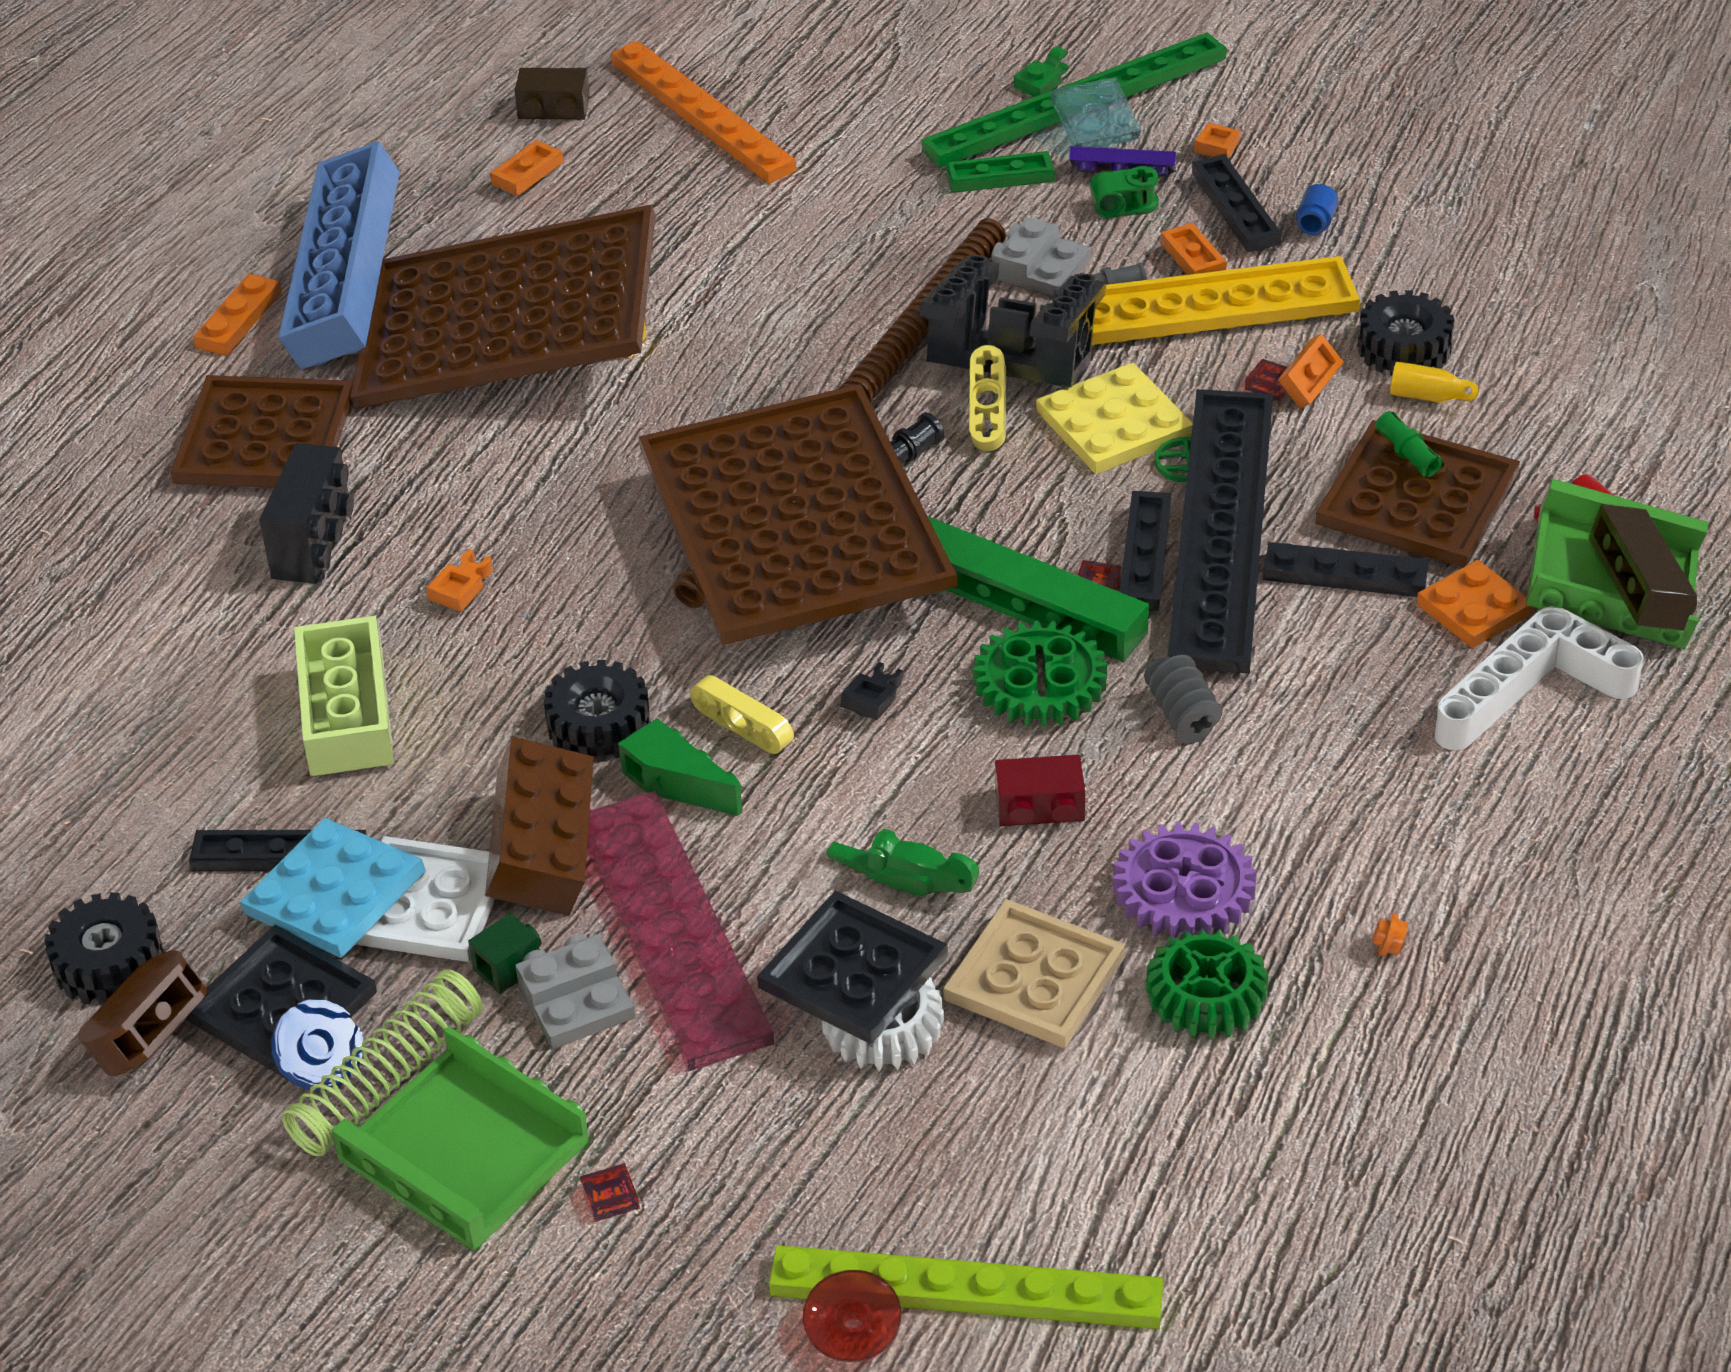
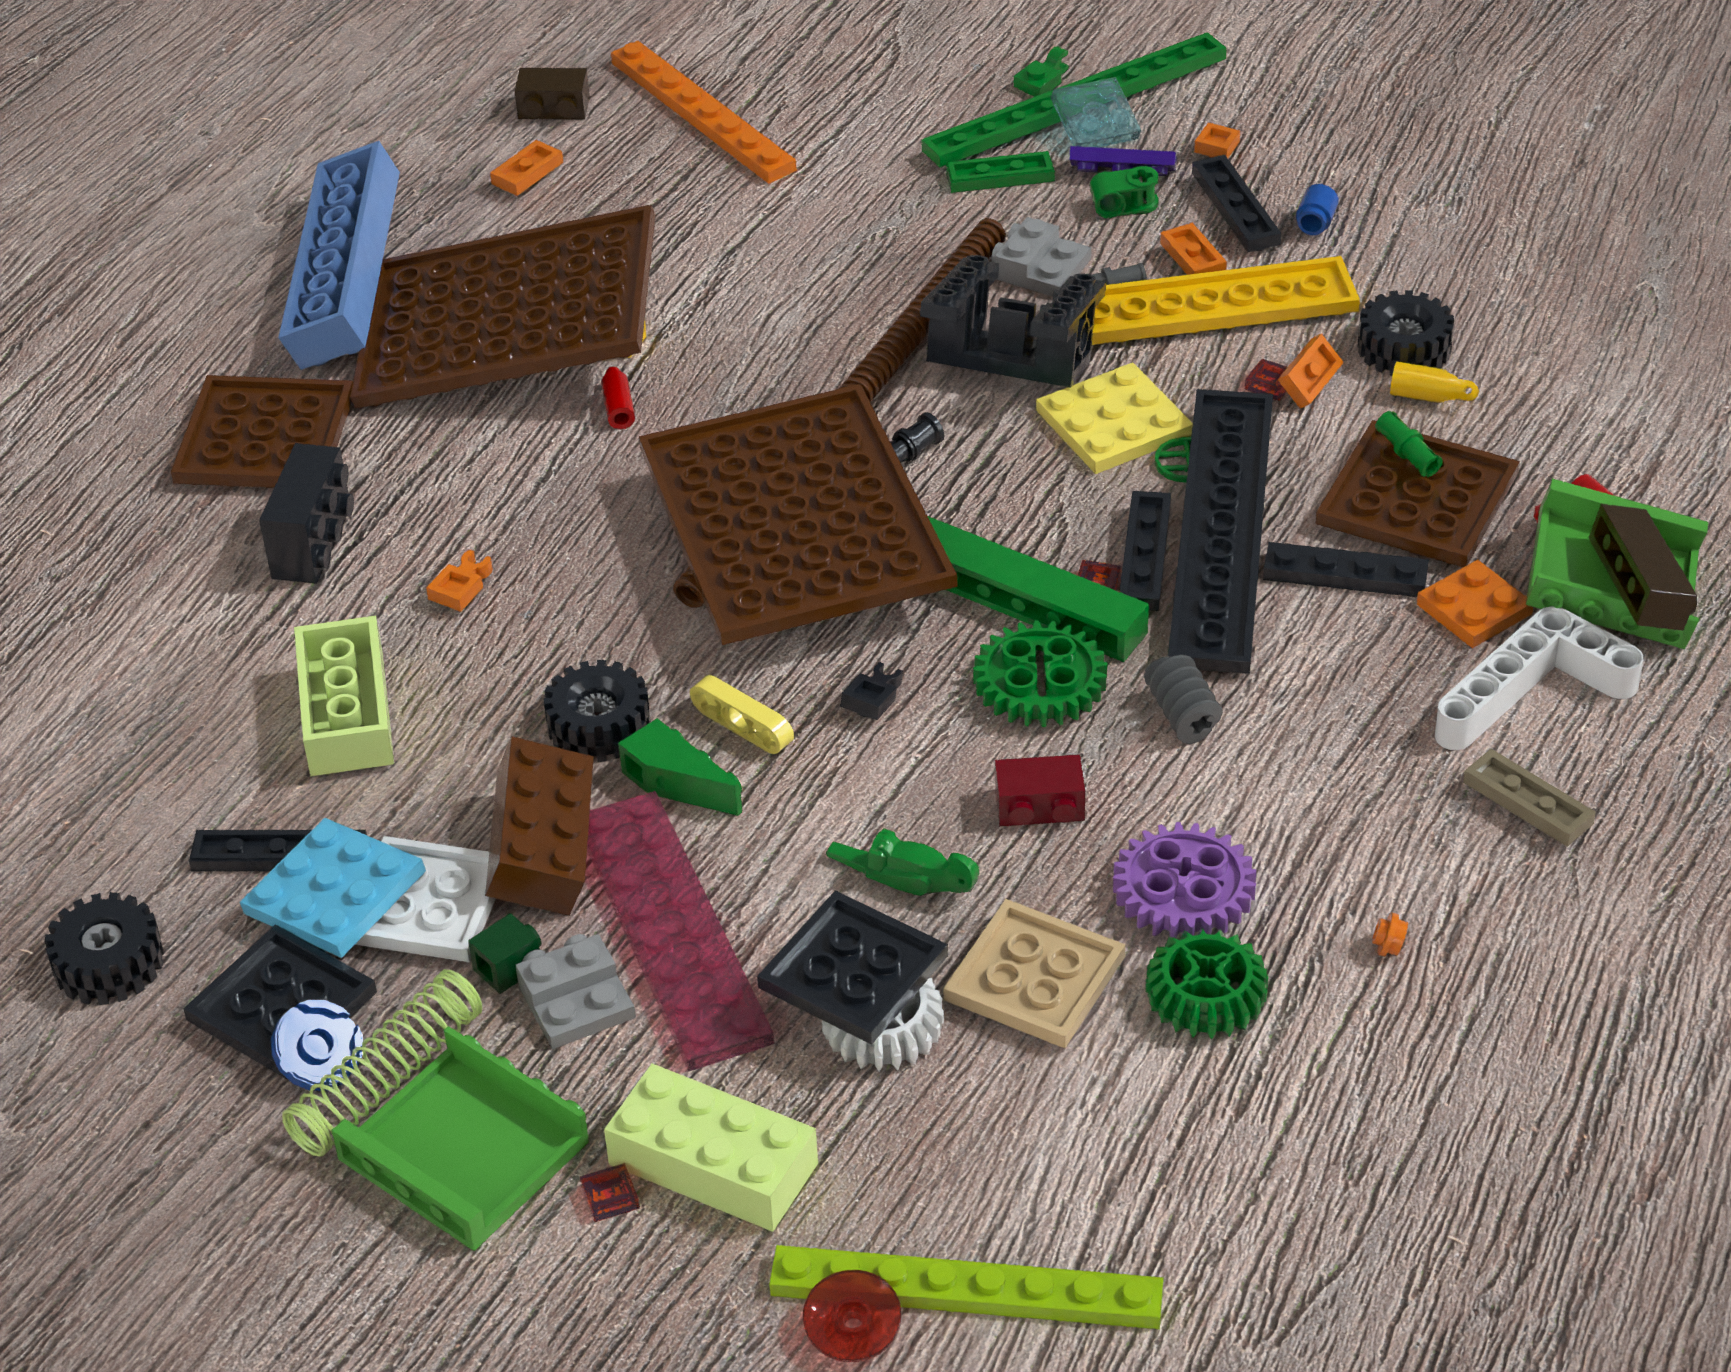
reddish brown brick [78,950,207,1076] -> none
orange plate [193,274,282,356] -> none
light yellow beam [969,345,1006,451] -> none
none -> red cylinder [601,367,635,429]
none -> yellowish green brick [604,1063,818,1232]
none -> dark tan plate [1463,749,1596,847]

